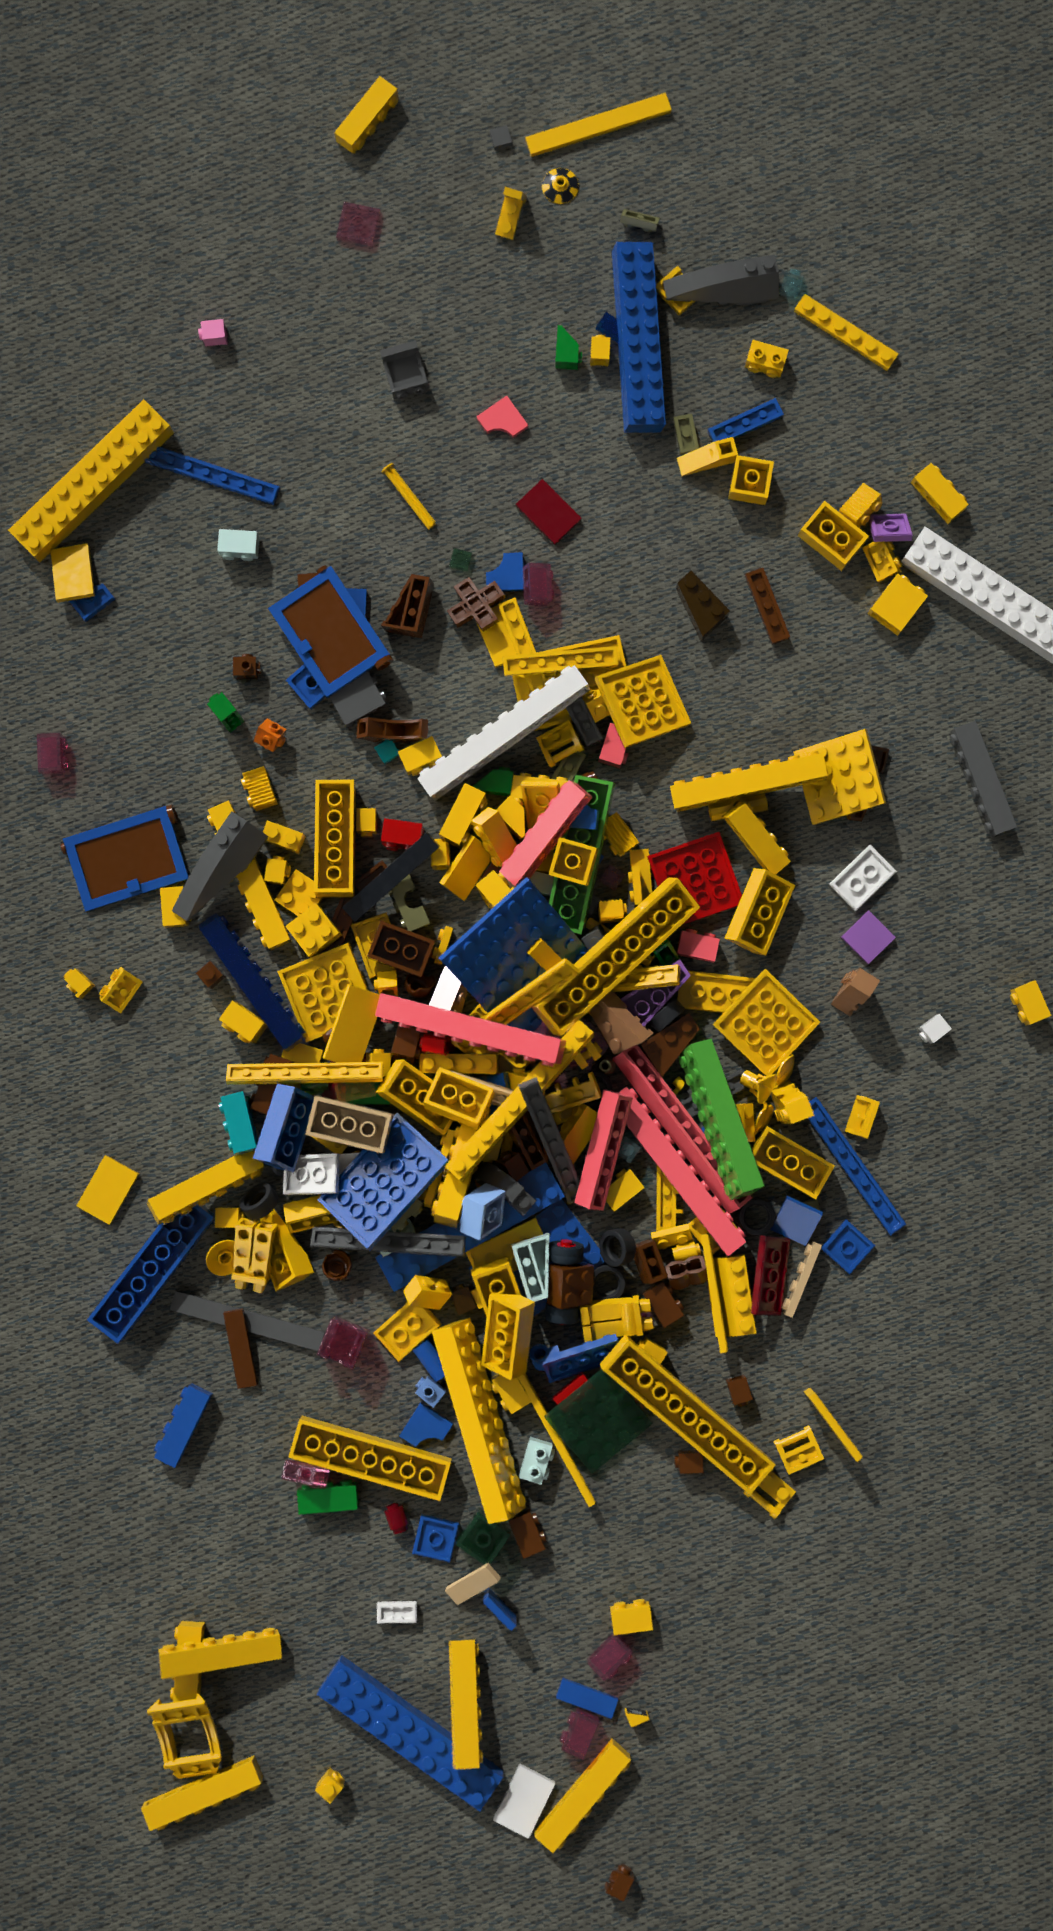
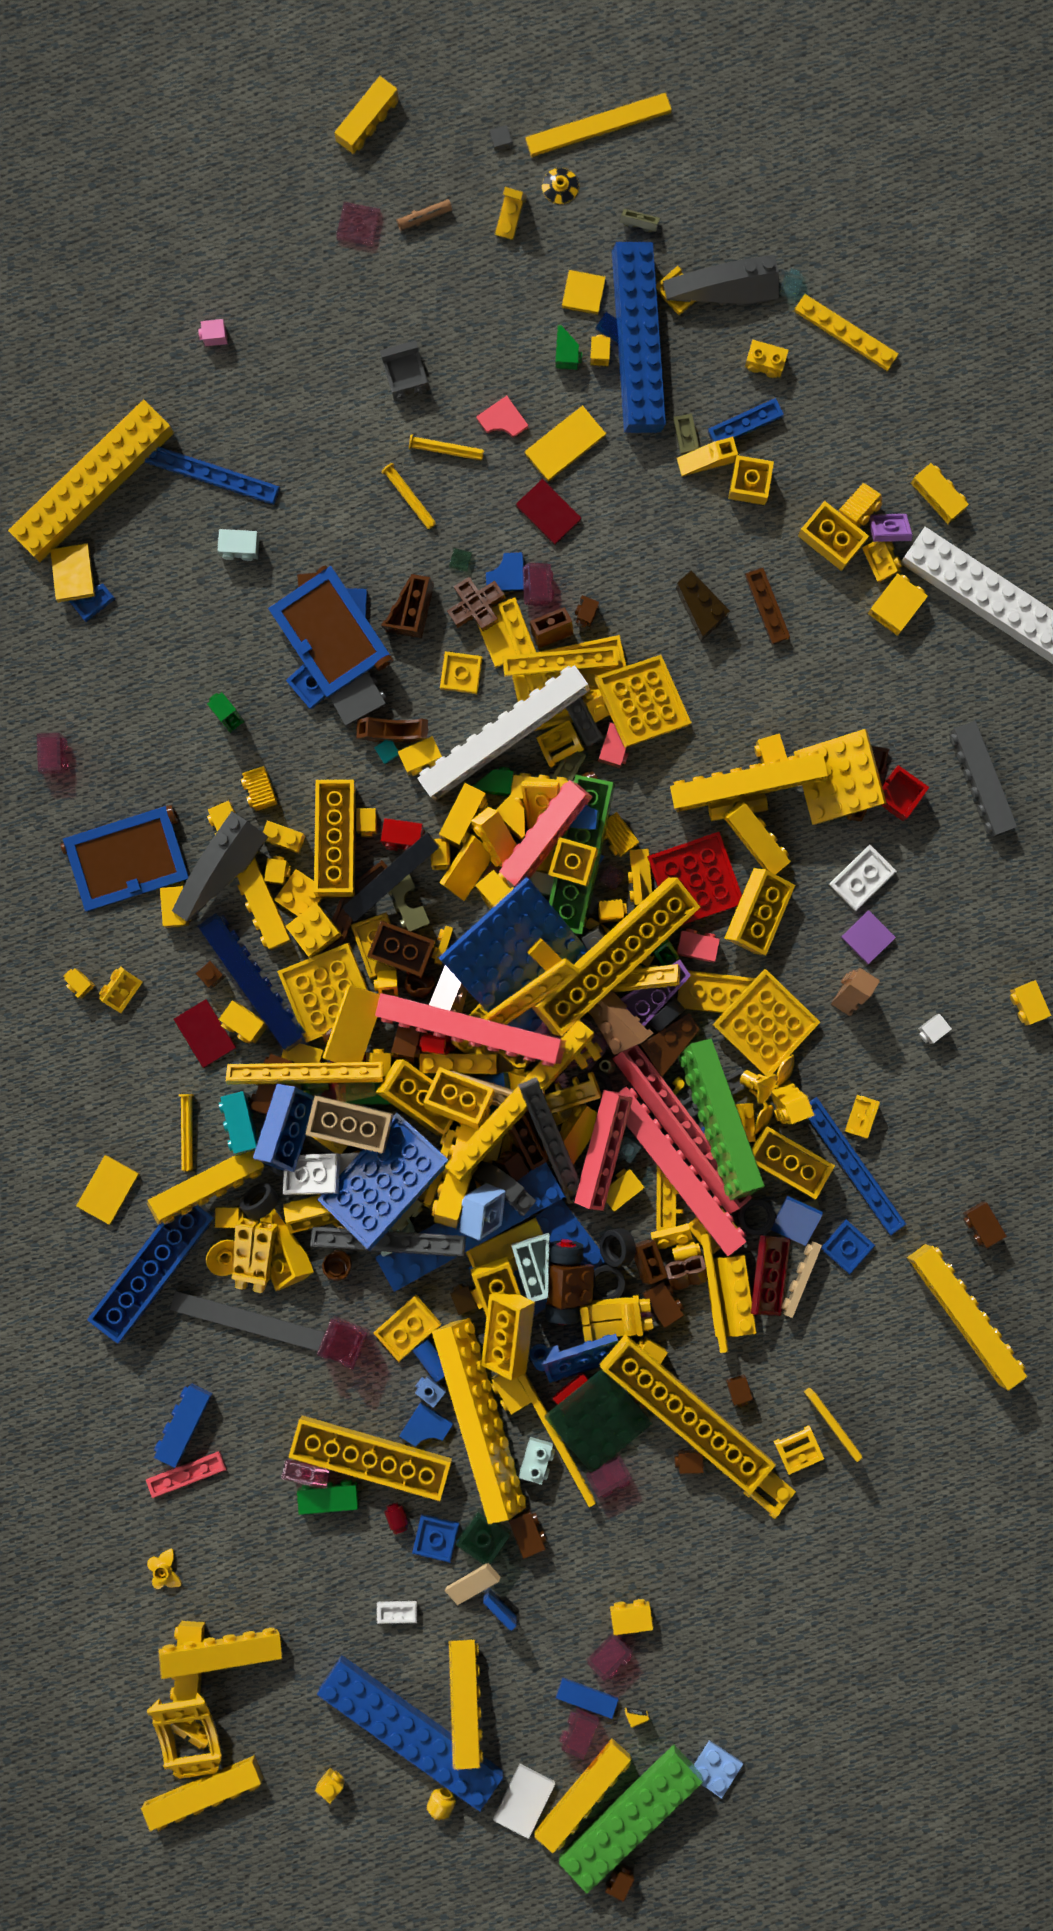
reddish brown tile [223,1308,258,1389] -> none
reddish brown brick [233,654,262,680] -> none
orange brick [254,718,287,752] -> none
yellow brick [403,1275,452,1310] -> none
none -> coral tile [146,1451,226,1499]
none -> yellow animal [147,1549,182,1589]
none -> yellow hinge [171,1720,208,1749]
none -> dark red tile [173,999,236,1068]
none -> yellow axle [179,1094,194,1171]
none -> medium nougat pin [396,199,452,231]
none -> yellow axle [409,434,484,460]
none -> yellow head [427,1787,456,1820]
none -> yellow tile [440,651,483,694]
none -> yellow tile [524,405,606,482]
none -> reddish brown brick [530,607,573,648]
none -> bright green brick [559,1744,703,1893]
none -> yellow tile [562,270,605,315]
none -> reddish brown brick [574,595,599,628]
none -> clear pink brick [586,1455,632,1498]
none -> light blue plate [694,1740,743,1798]
none -> yellow brick [754,733,788,766]
none -> red piece [880,765,929,821]
none -> yellow brick [907,1244,1027,1391]
none -> reddish brown brick [963,1202,1007,1248]

